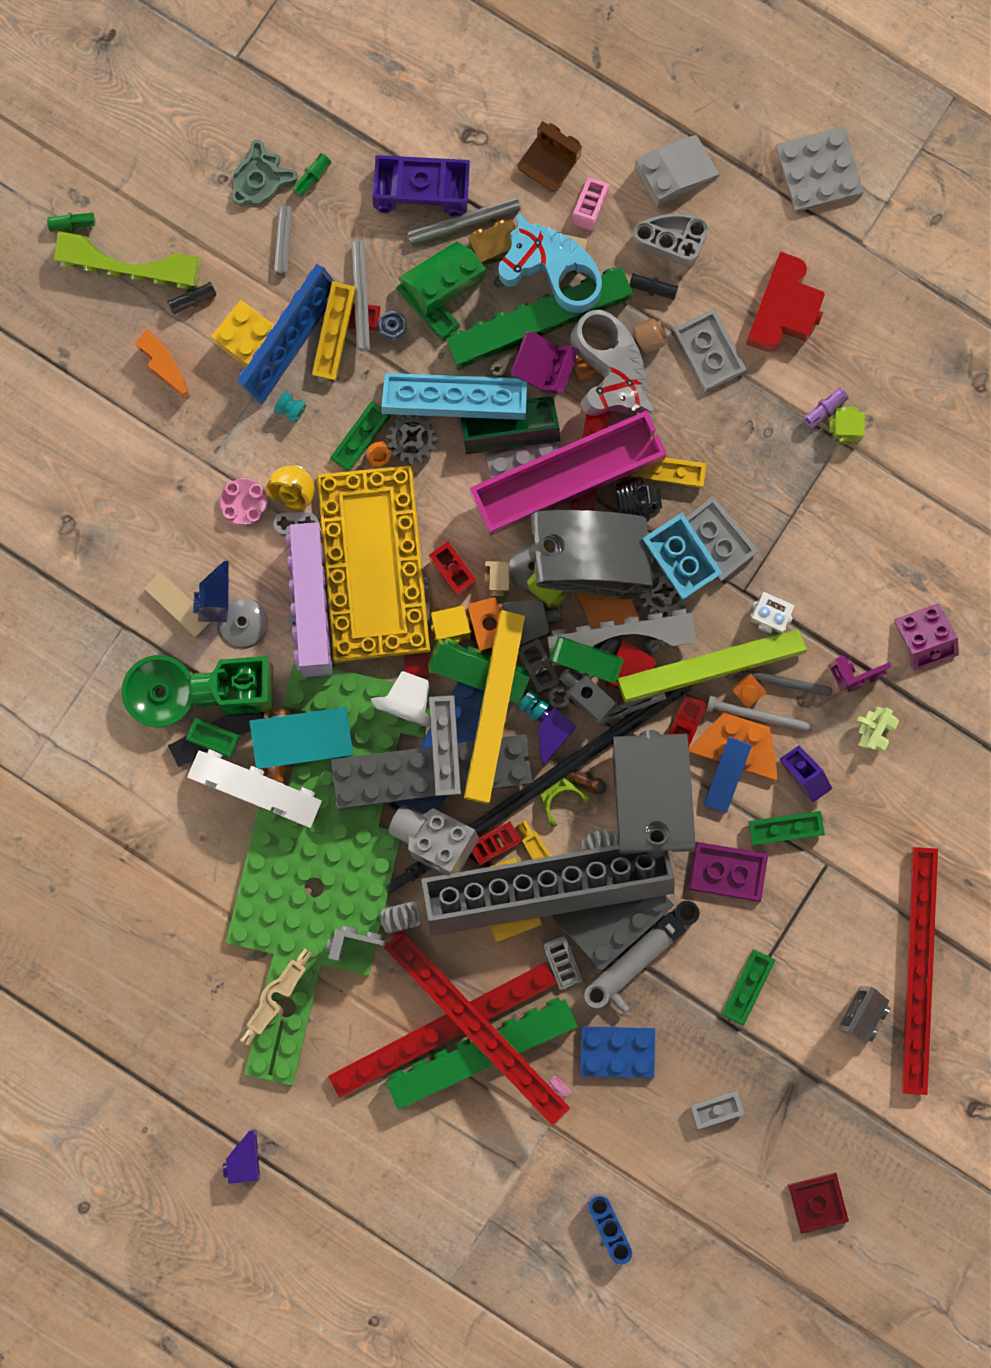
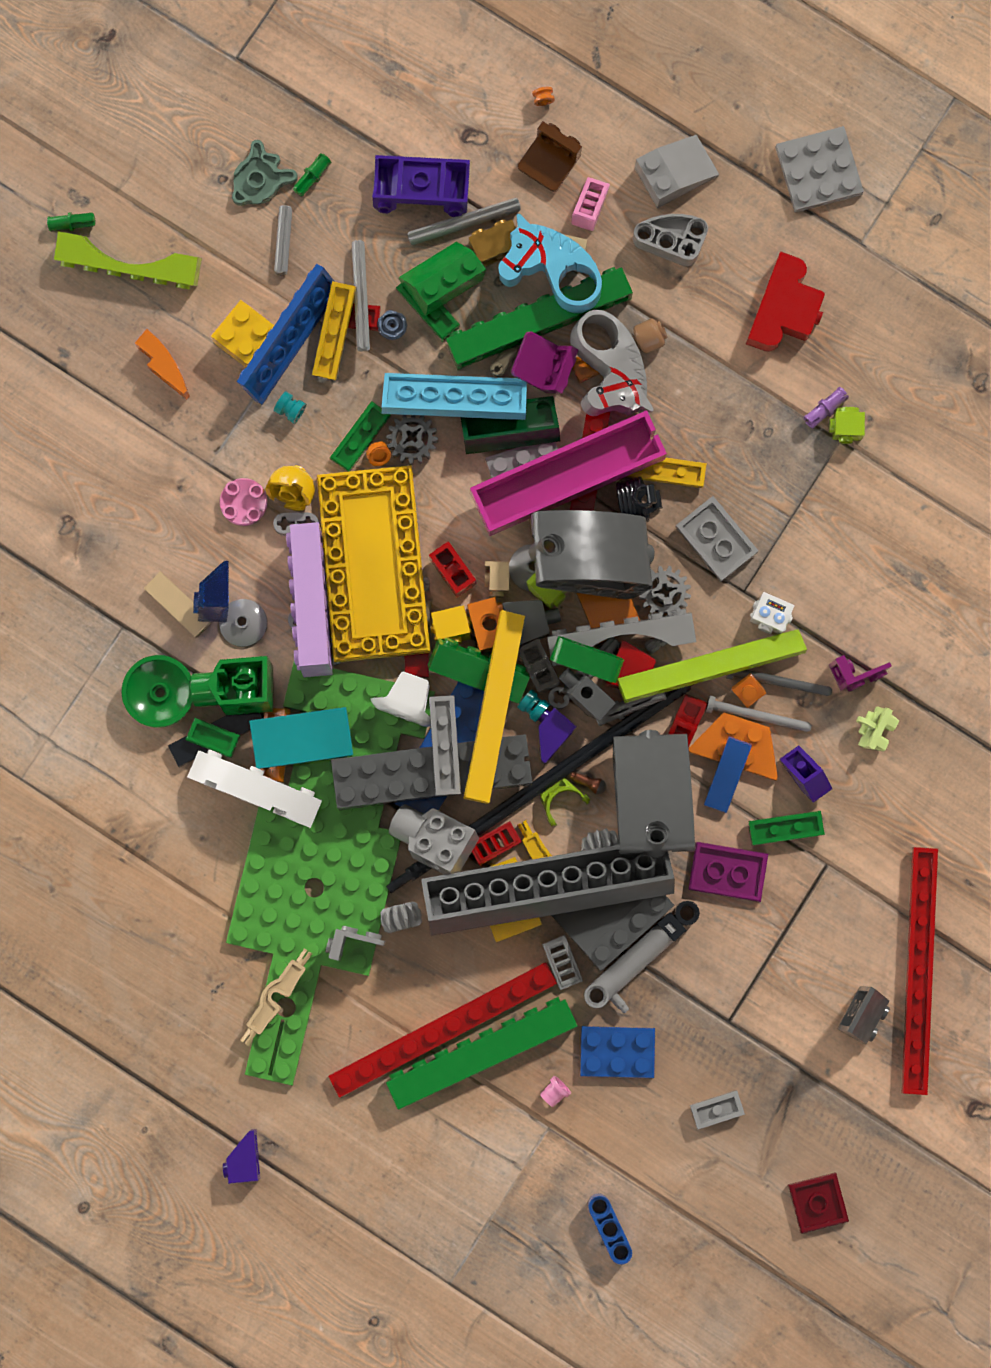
black pin [167,281,217,315] -> none
red plate [384,930,571,1126] -> none
black pin [629,273,678,300] -> none
medium azure slope [642,513,722,600] -> none
light grey tile [672,308,747,393] -> none
green tile [721,949,776,1026] -> none
magenta bracket [894,604,959,671] -> none
none -> orange bush [532,87,555,106]

